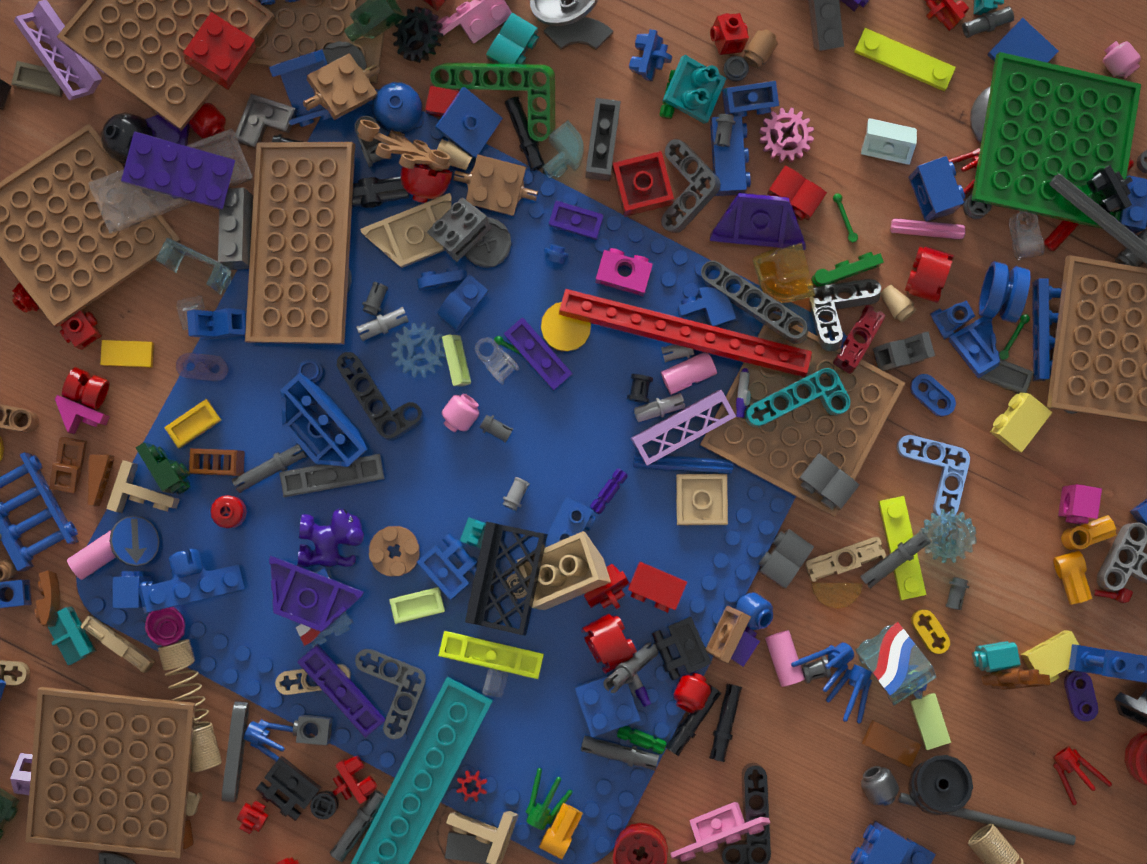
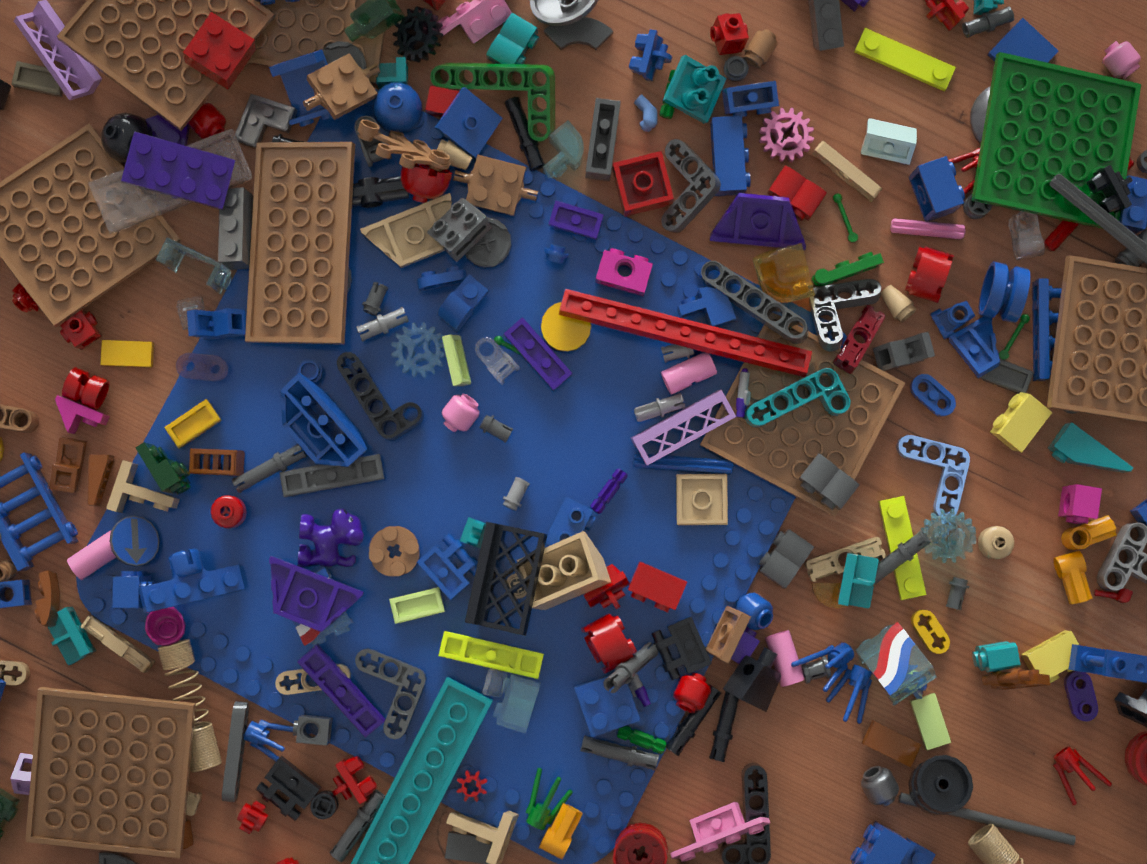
black bush [627,374,653,403] -> none
dark grey pin [714,114,736,147] -> none
none -> teal panel [376,57,408,89]
none -> clear light blue brick [493,673,541,734]
none -> medium blue arm [634,95,657,132]
none -> black torso [723,647,781,712]
none -> tan piece [812,141,882,202]
none -> teal panel [838,553,879,609]
none -> tan head [978,526,1014,559]
none -> teal slope [1048,422,1134,473]

